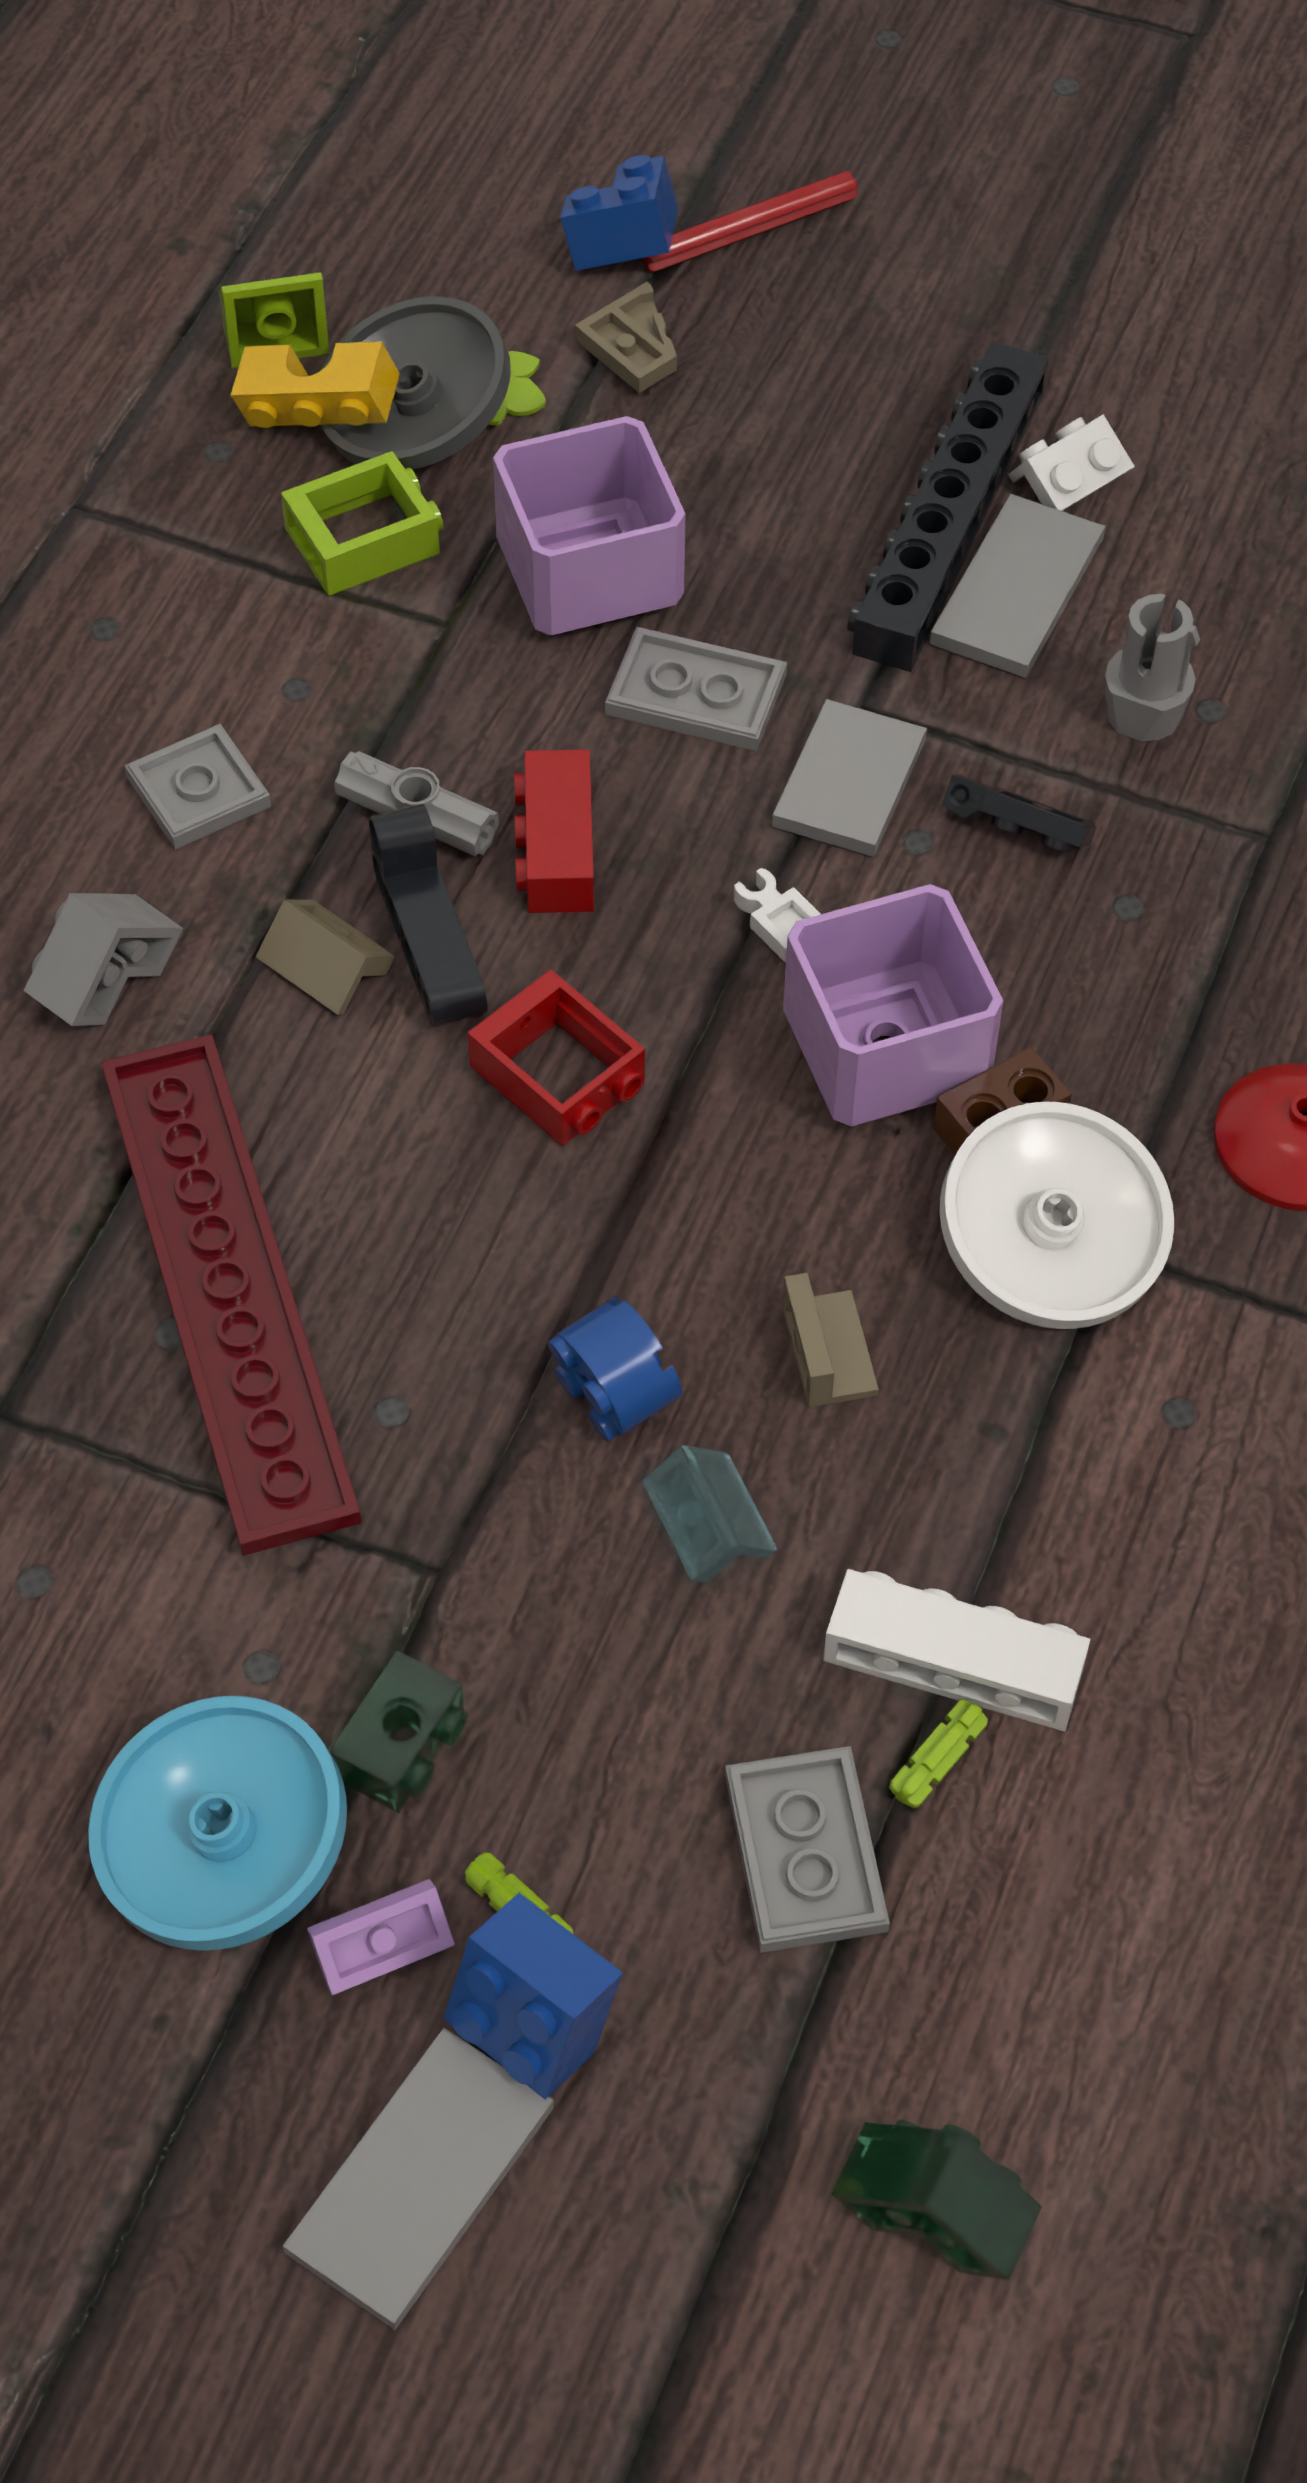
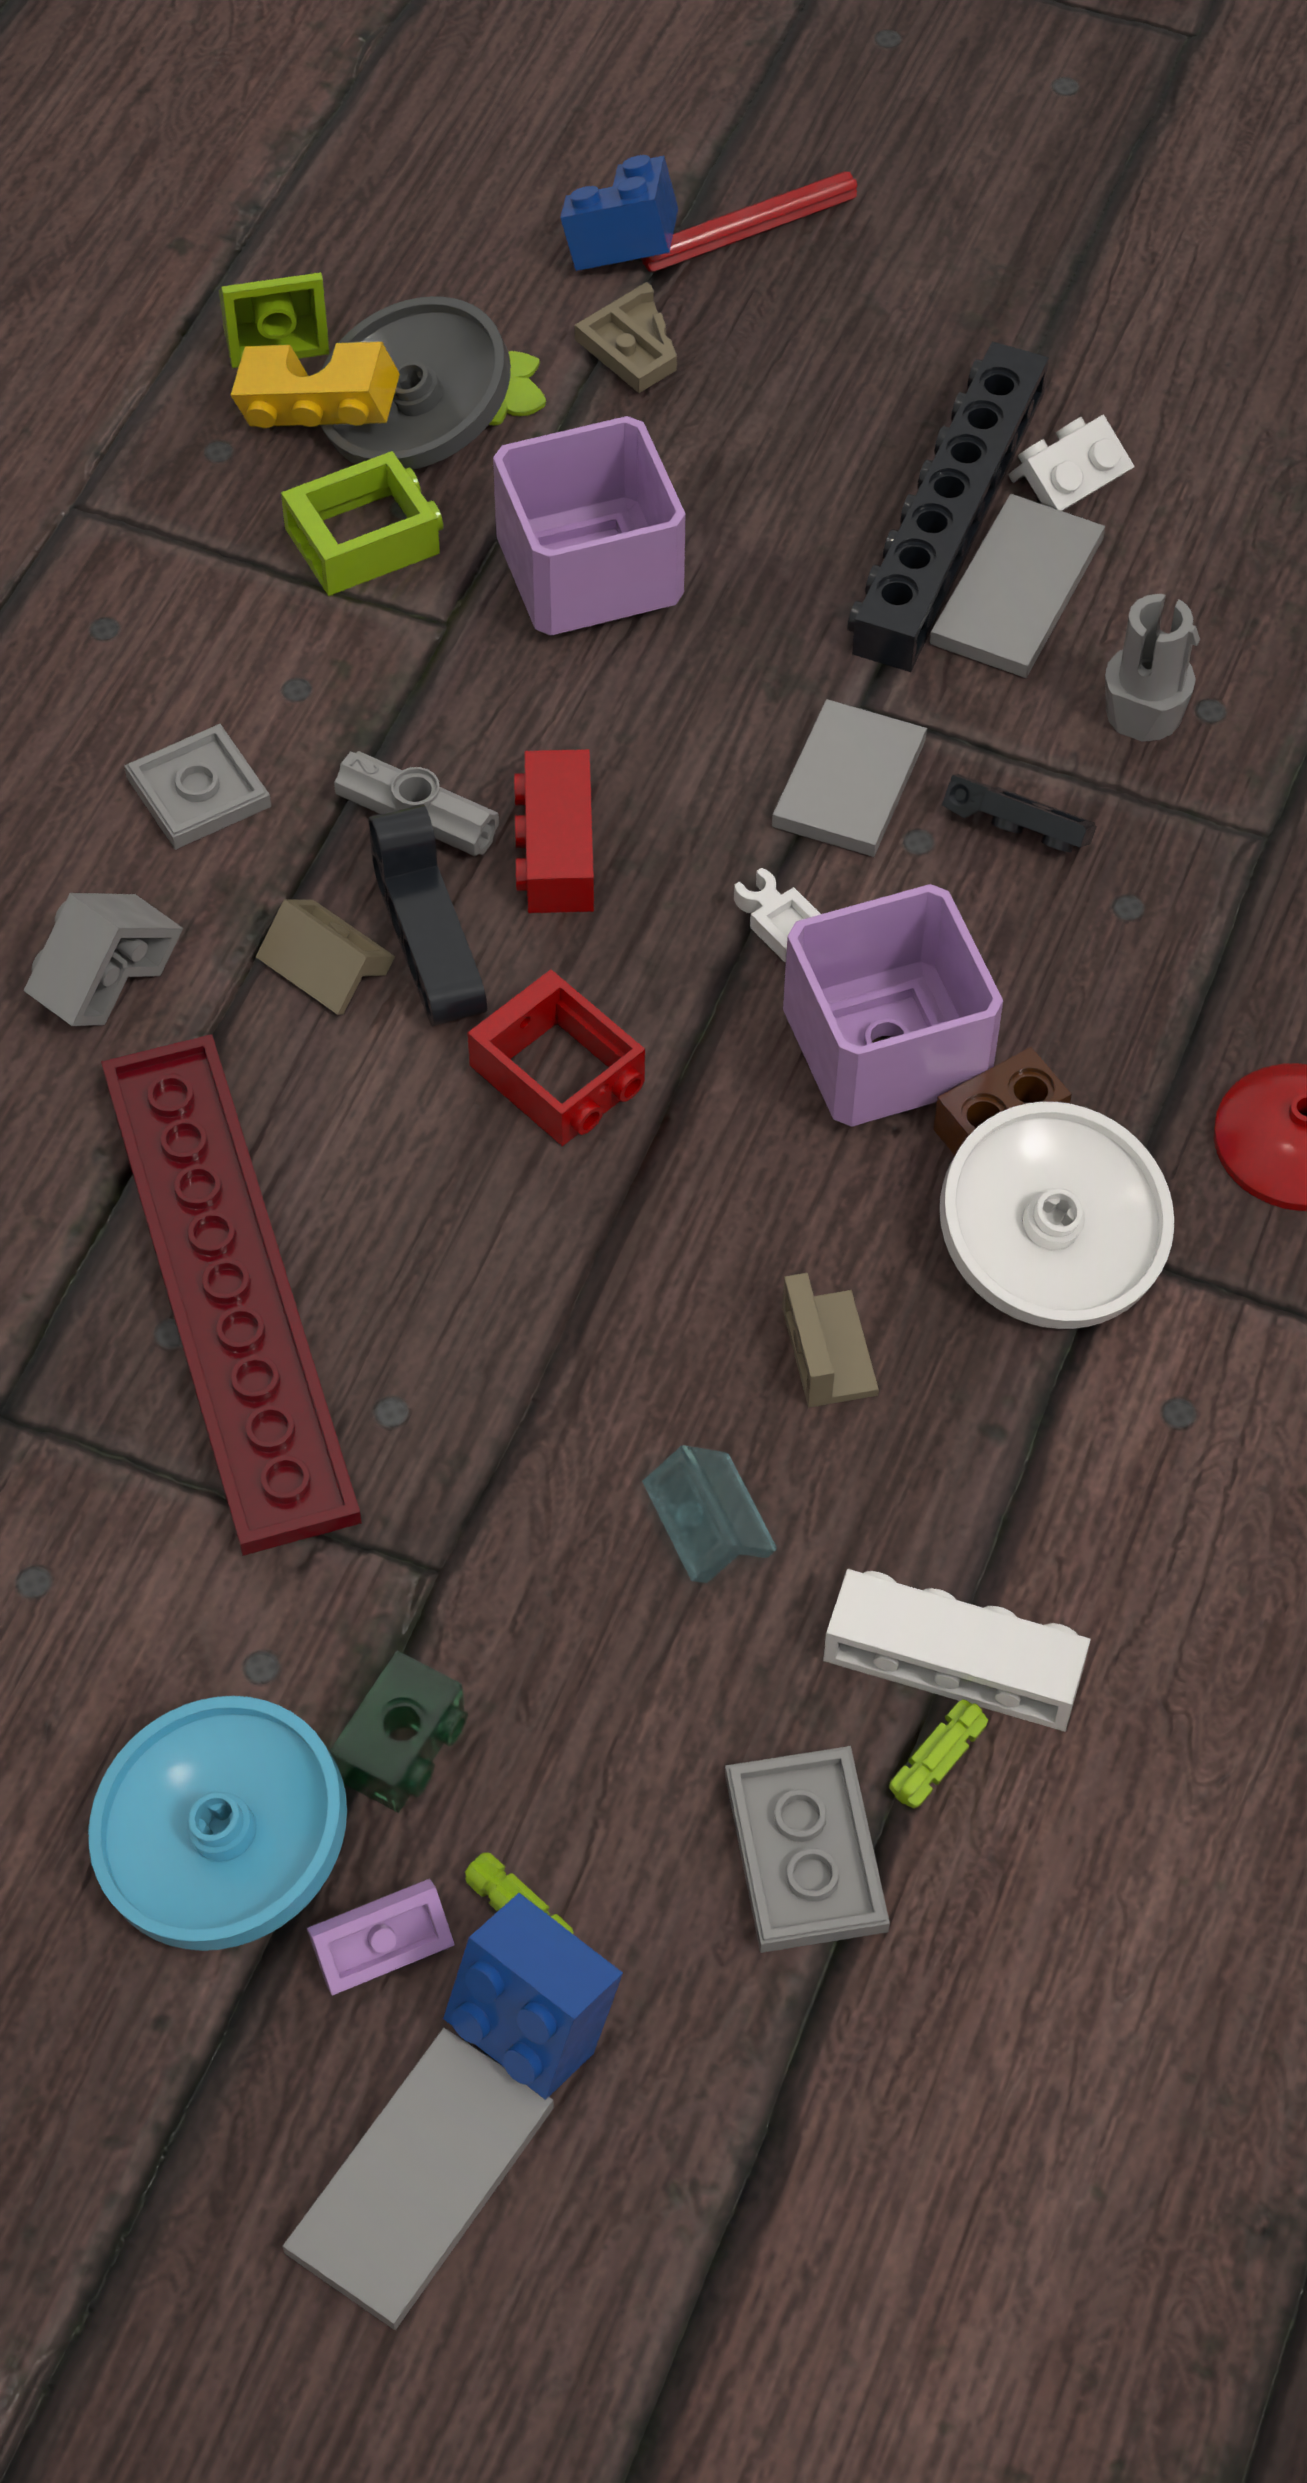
blue brick [548,1296,682,1442] -> none
light grey tile [605,627,787,751] -> none
clear green brick [831,2120,1042,2280] -> none

